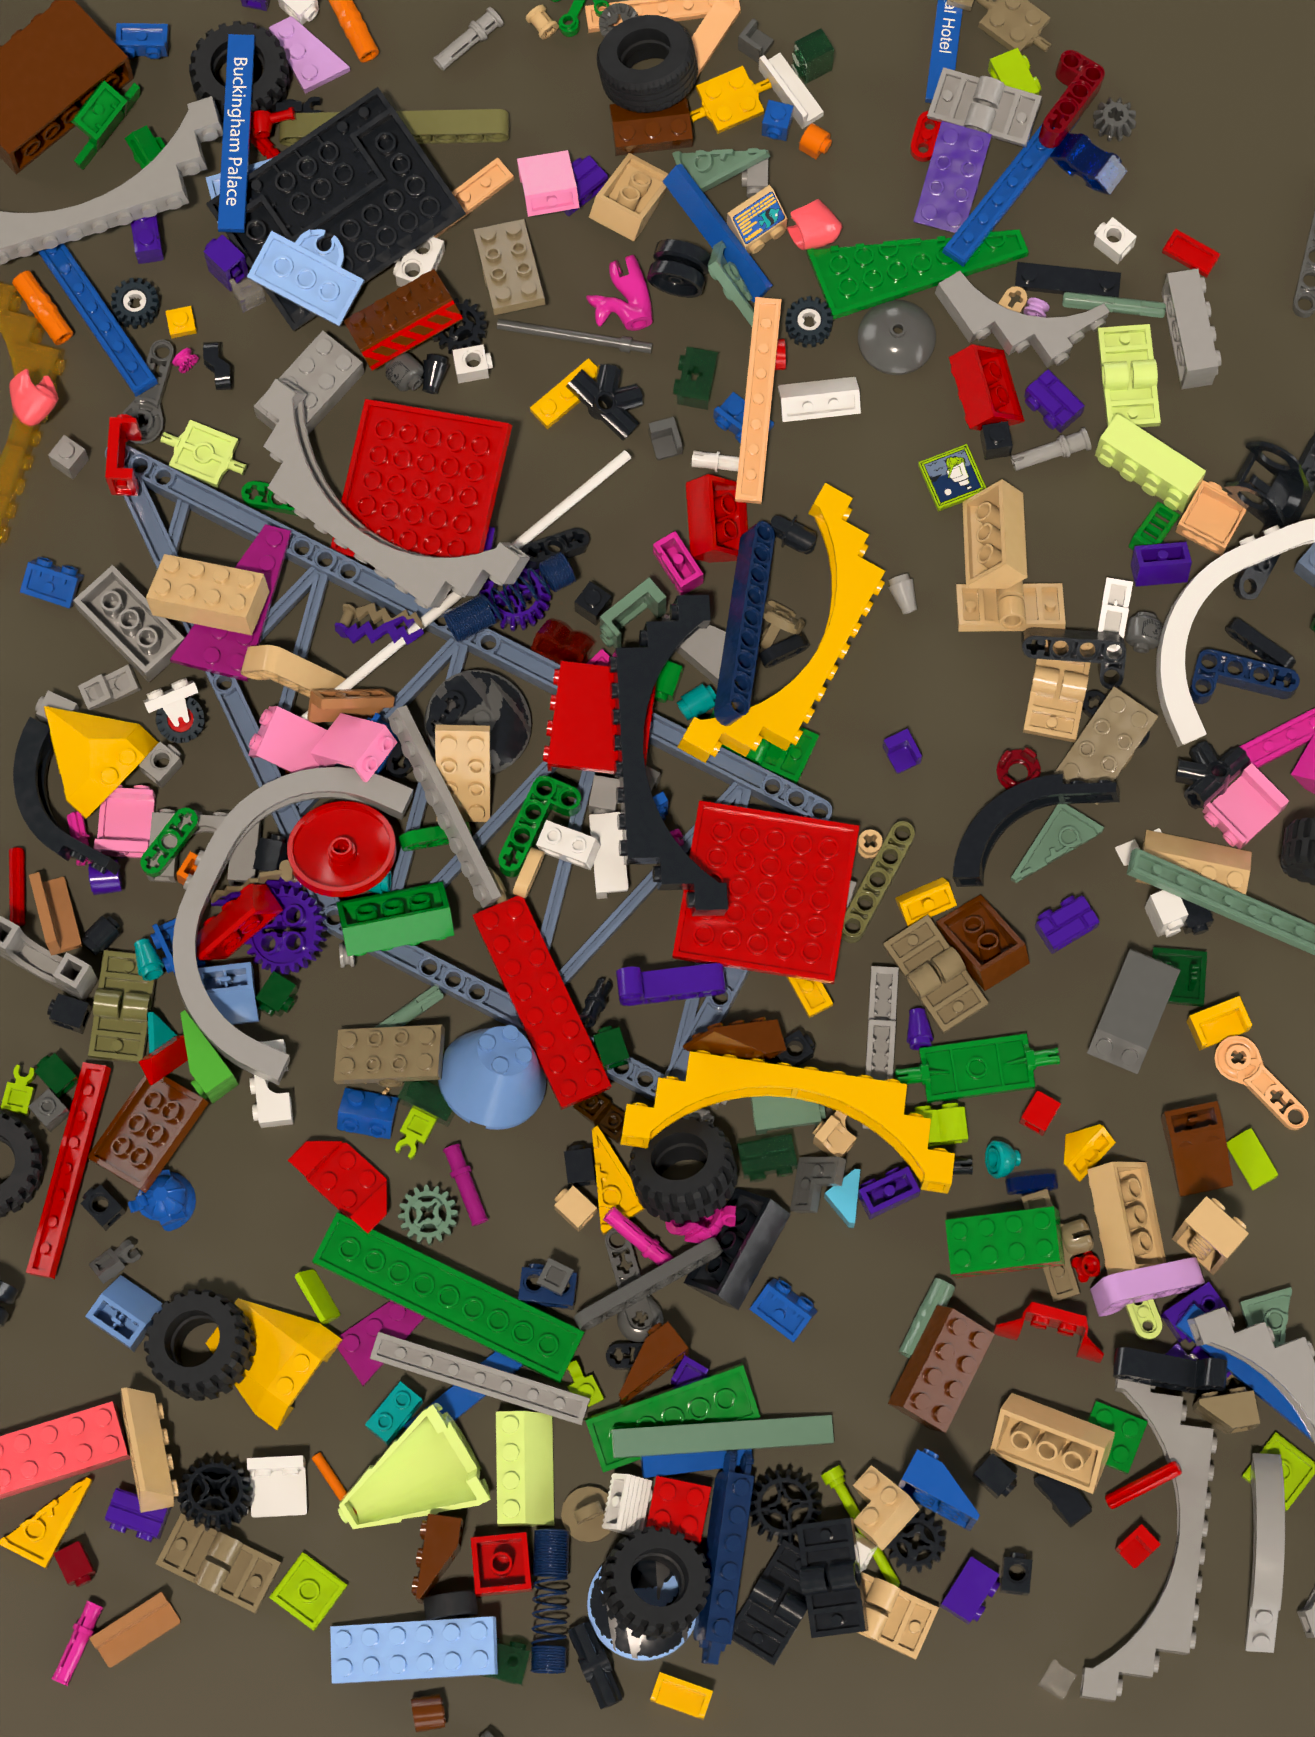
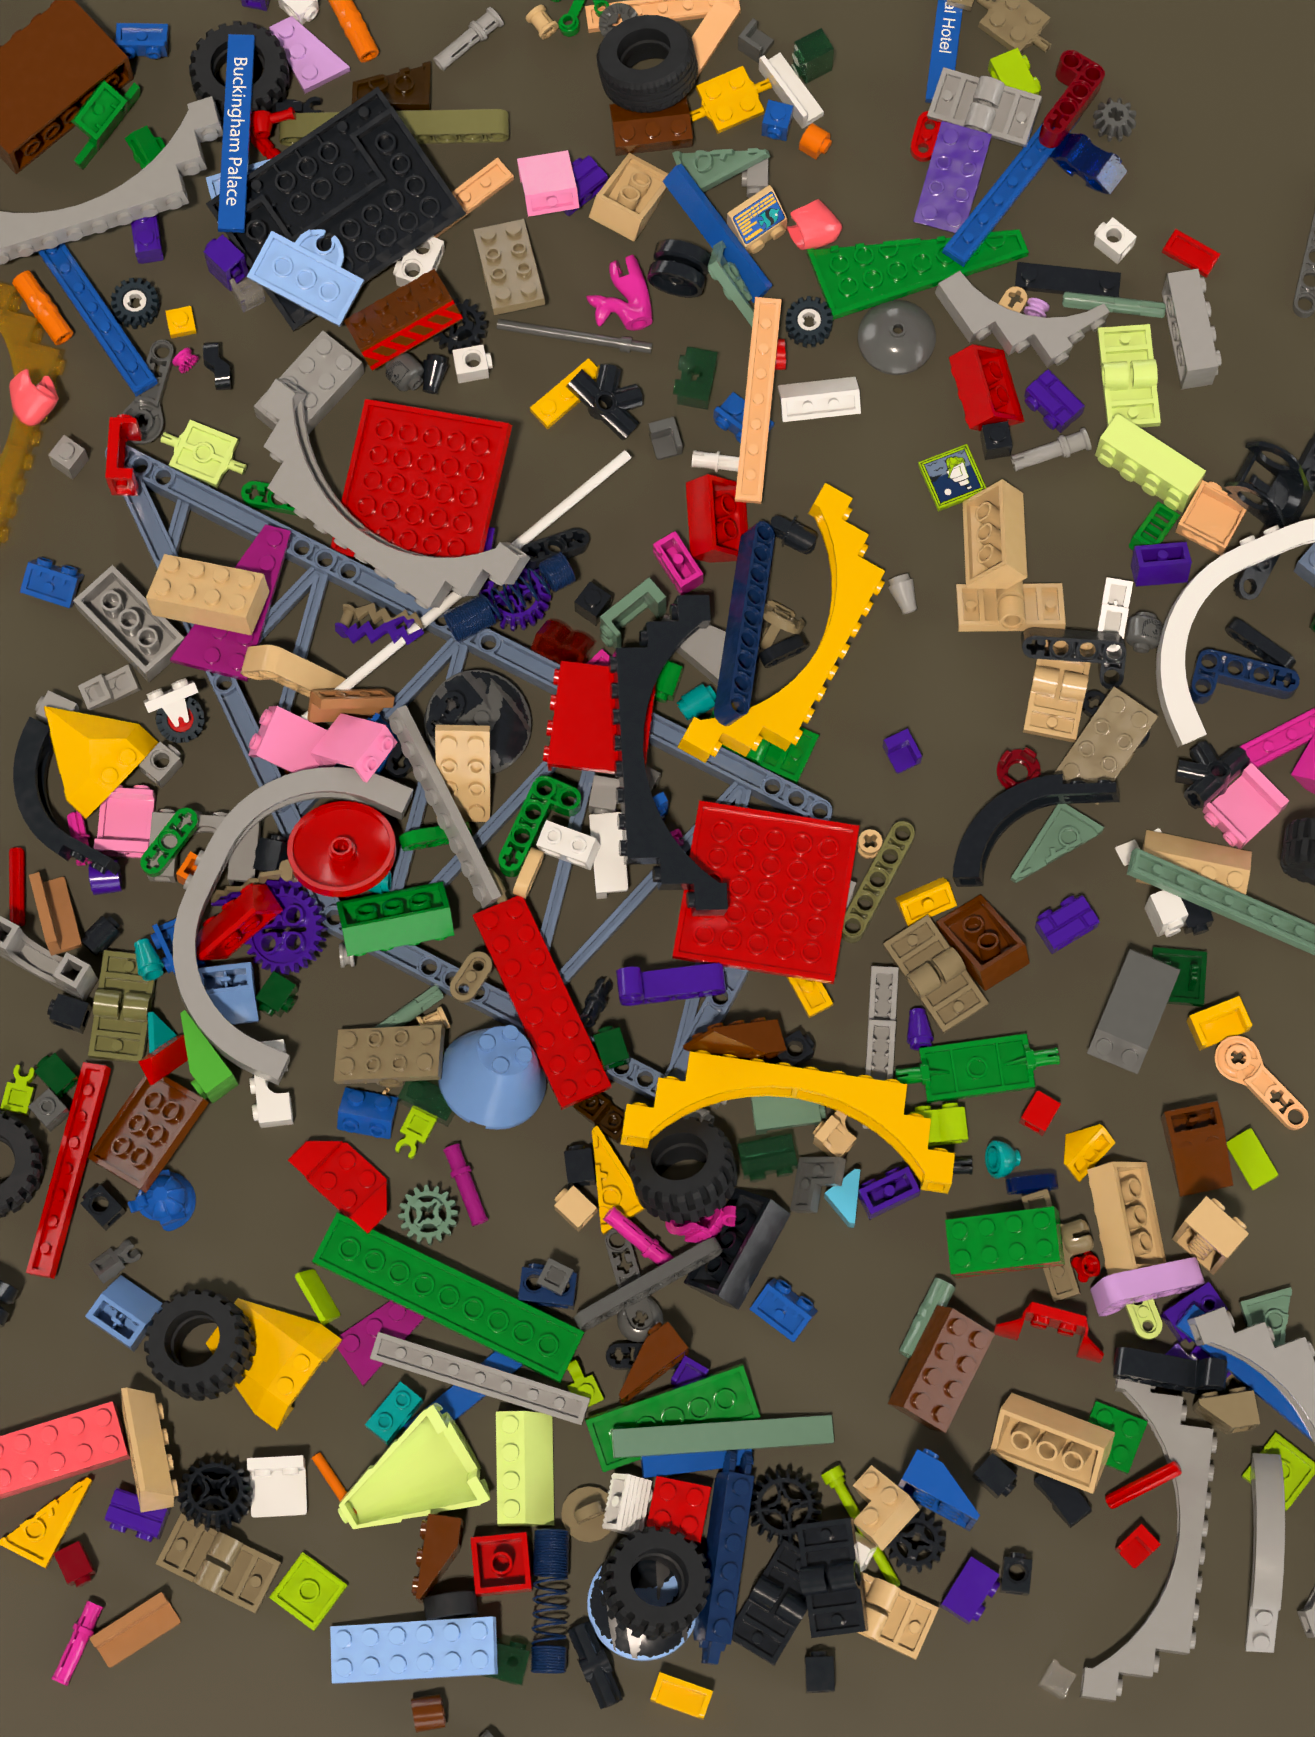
none -> dark brown wing [352,61,431,110]
none -> tan bush [416,1006,450,1029]
none -> dark tan plate [450,951,492,1003]
none -> black brick [804,1651,835,1693]

